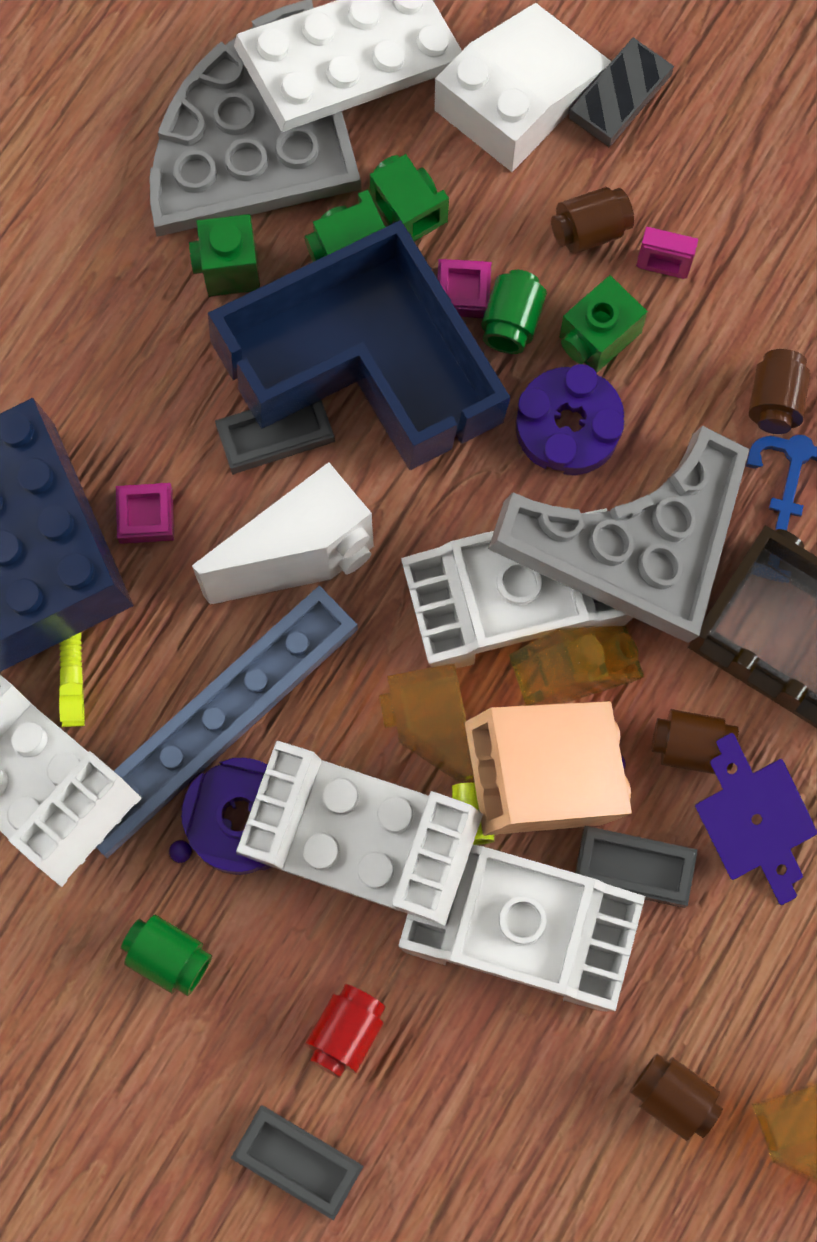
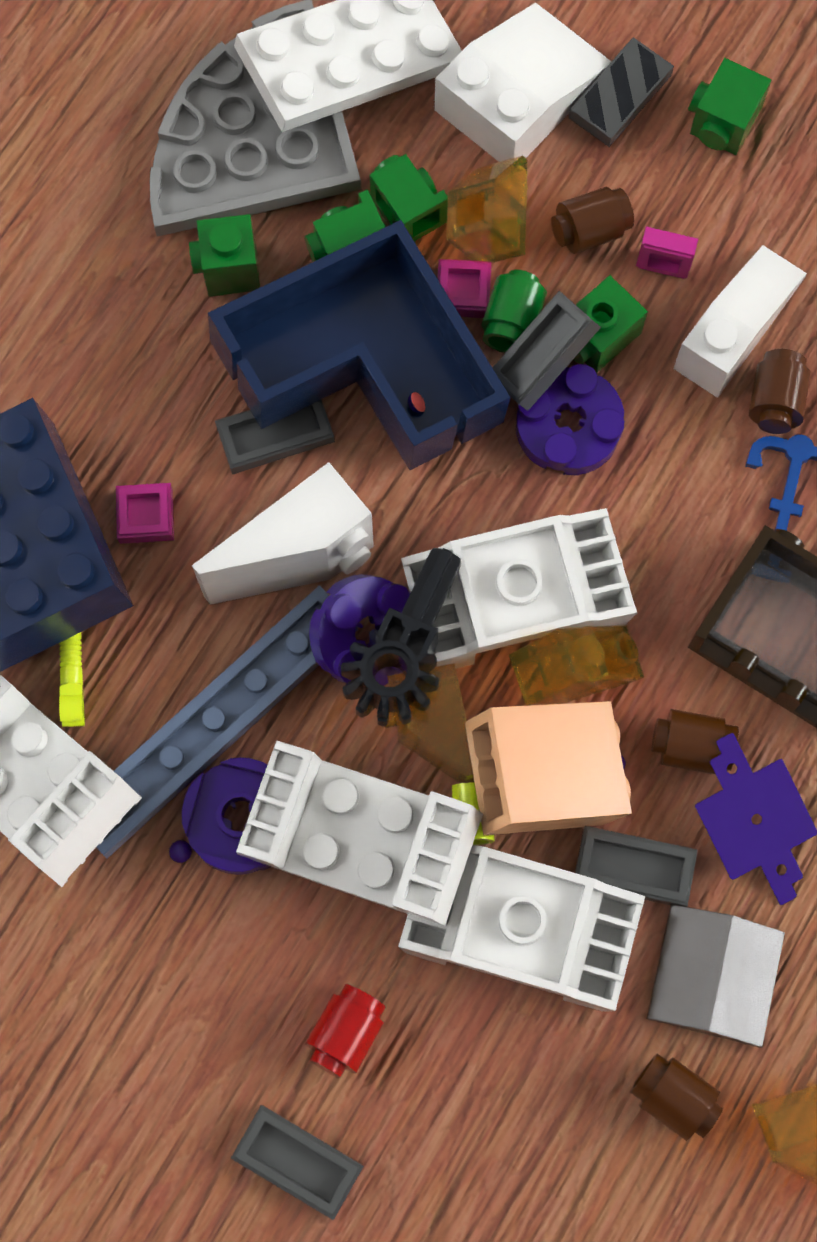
green brick [121,914,212,996] -> none
light grey plate [488,426,749,643] -> none
none -> dark purple plate [309,574,410,686]
none -> black gear [341,548,461,727]
none -> coral piece [407,392,425,413]
none -> clear yellow slope [446,155,528,263]
none -> dark grey tile [493,291,601,411]
none -> slope [646,905,785,1048]
none -> white slope [673,245,807,398]
none -> green brick [688,57,772,155]

